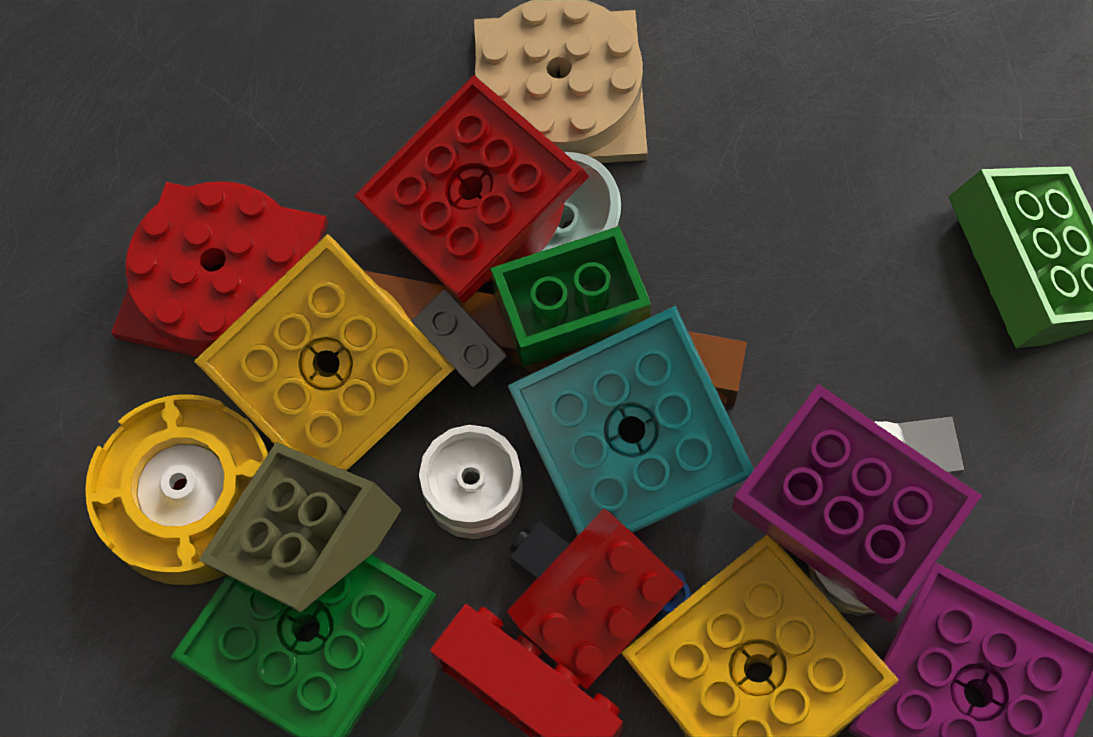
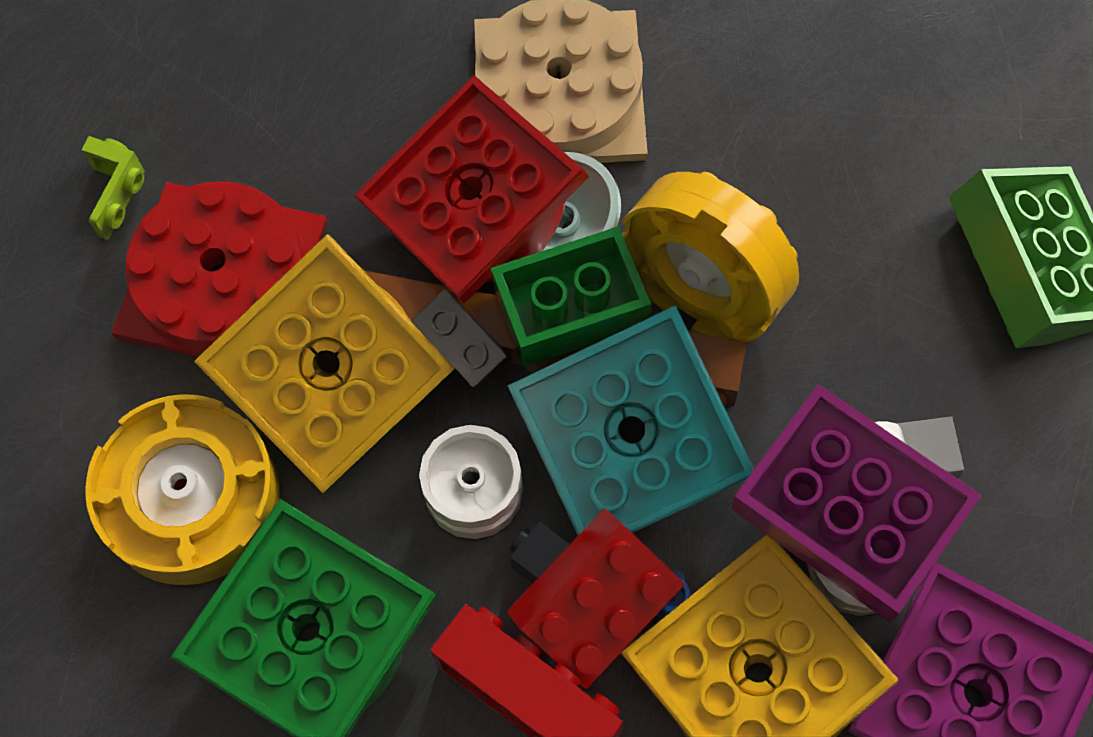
olive slope [199,442,401,612] -> none
none -> lime bracket [81,136,145,240]
none -> yellow piece [622,172,799,342]

